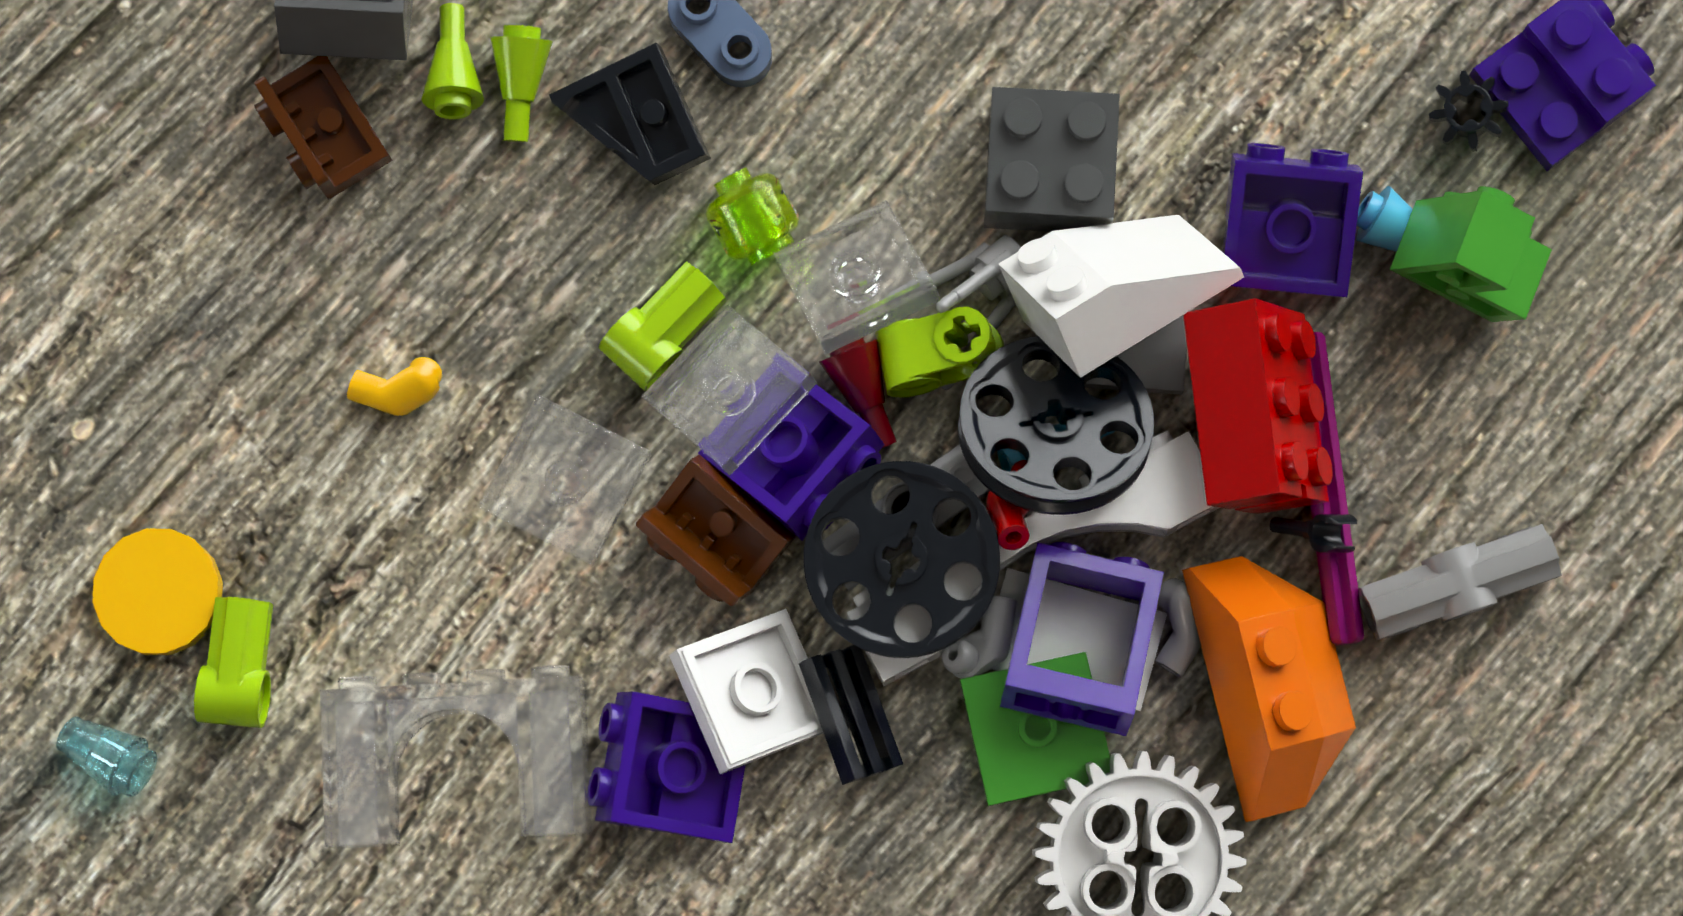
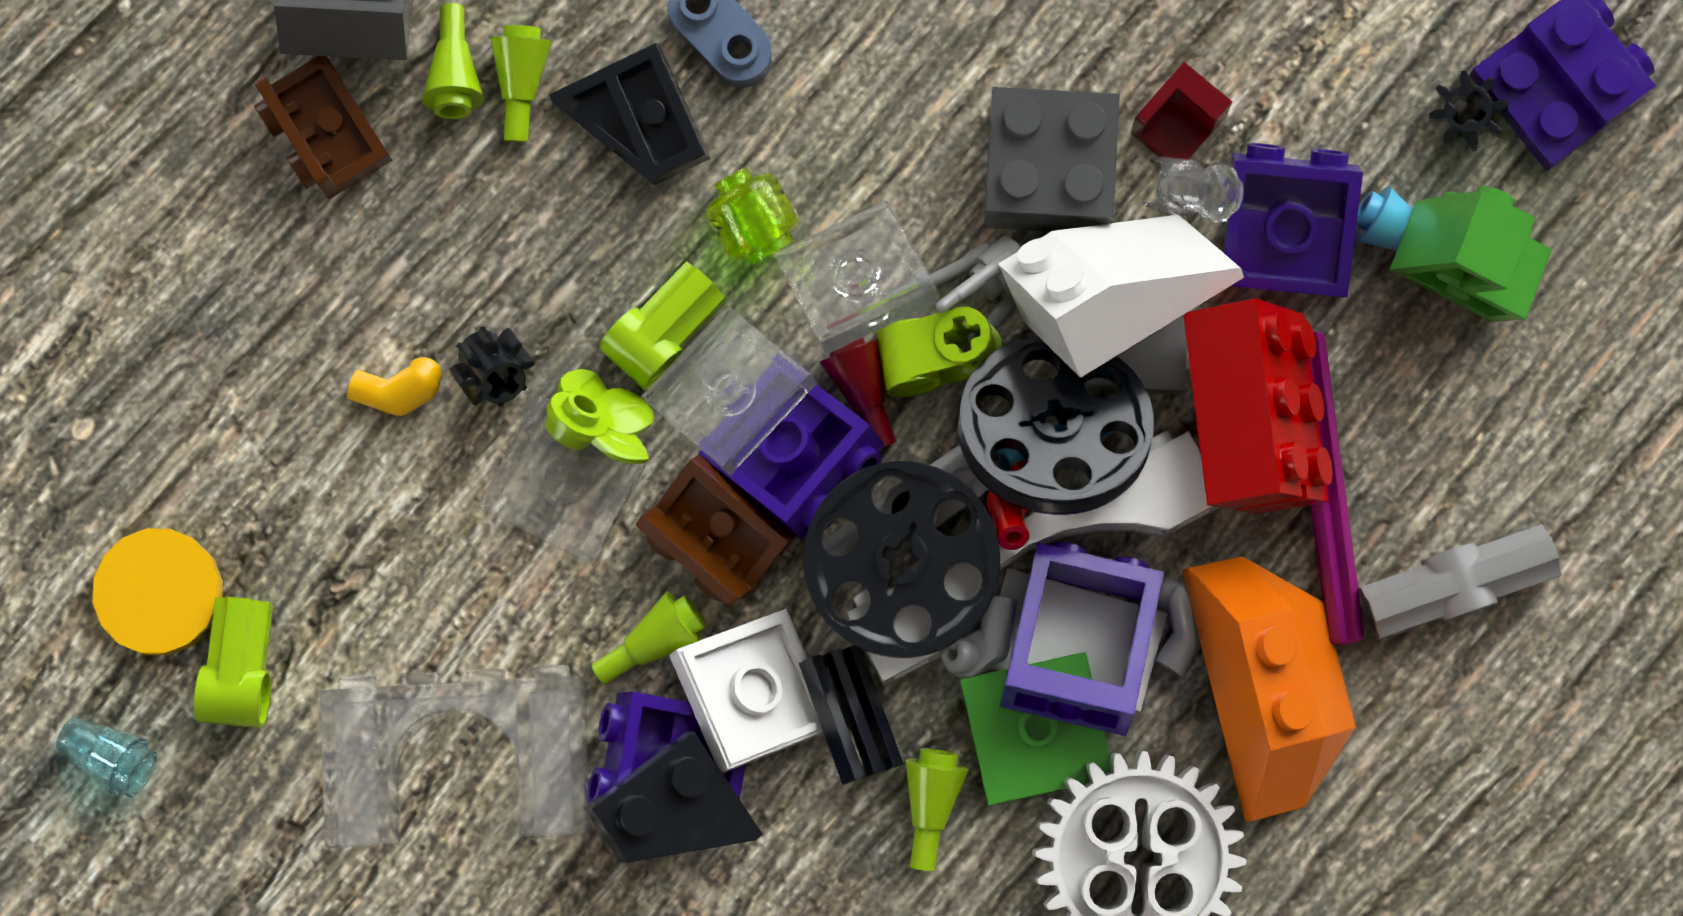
black hand [1270,514,1357,553] -> none
none -> black gear [449,326,534,407]
none -> lime plate [545,369,655,464]
none -> black wing [584,732,763,863]
none -> lime cone [592,591,706,685]
none -> lime cone [905,748,969,871]
none -> dark red panel [1131,62,1233,170]
none -> clear piece [1142,157,1243,222]

